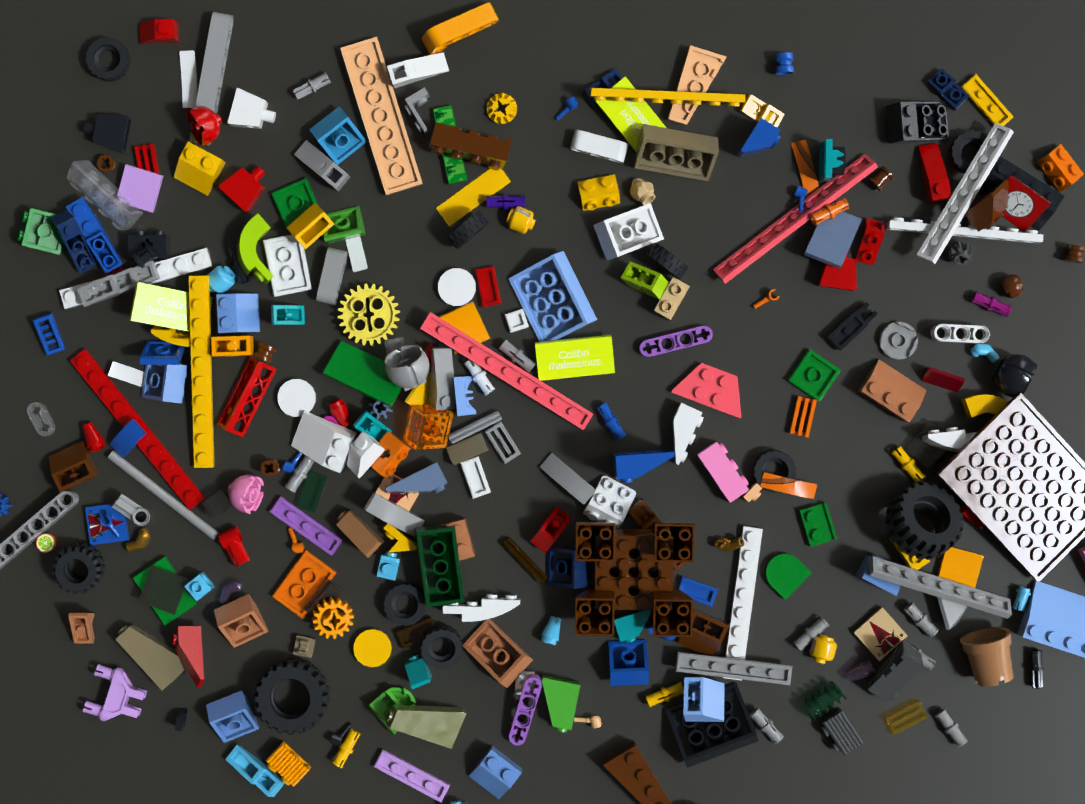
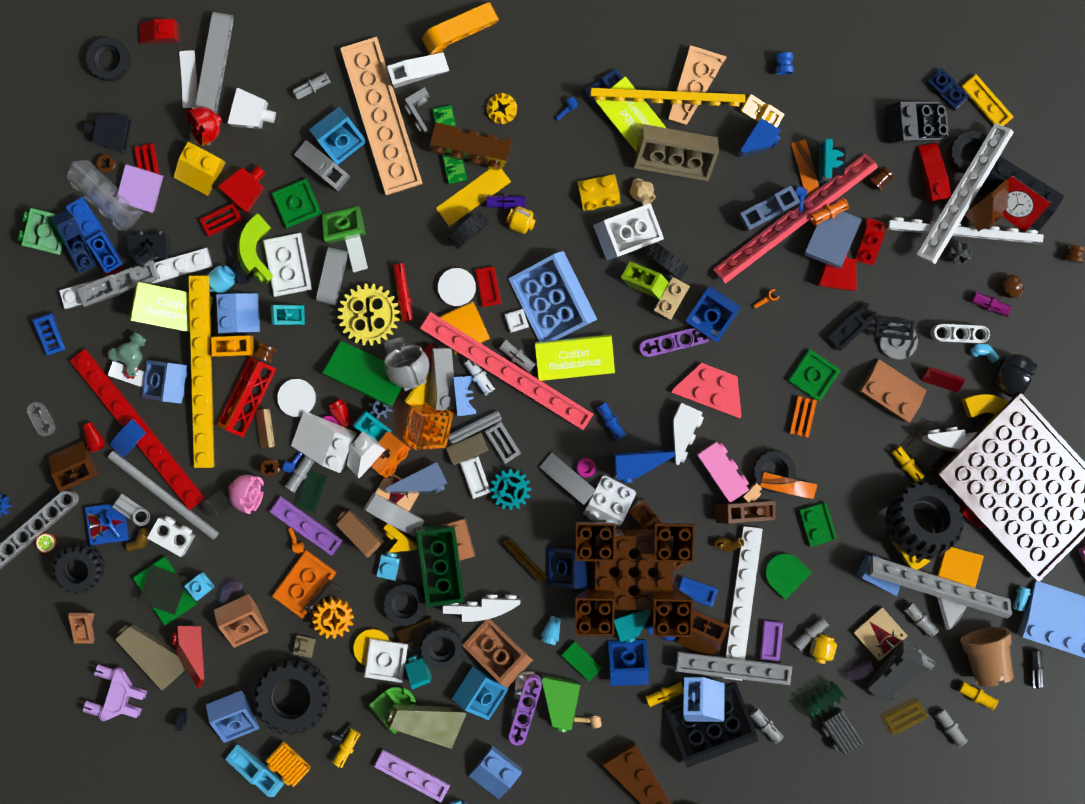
blue tile [139,341,185,365] -> none
yellow slope [151,325,191,347] -> none
red piece [218,526,251,567] -> none
yellow brick [287,202,334,249] -> none
red slope [530,507,571,553] -> none
white beam [570,130,629,163] -> none
orange bracket [1037,144,1084,192] -> none
none -> sand green animal [108,332,147,379]
none -> white brick [147,516,195,557]
none -> red tile [199,203,243,237]
none -> tan slope [255,409,275,448]
none -> white tile [364,638,408,683]
none -> red pin [392,263,414,322]
none -> dark azure slope [452,667,509,720]
none -> teal gear [490,468,532,510]
none -> green tile [561,641,602,682]
none -> dark pink tile [577,458,596,477]
none -> blue slope [686,286,742,342]
none -> reddish brown slope [715,501,776,524]
none -> sand blue arch [738,186,800,232]
none -> medium lavender tile [760,620,783,661]
none -> black tile [873,317,915,340]
none -> yellow pin [958,681,999,711]

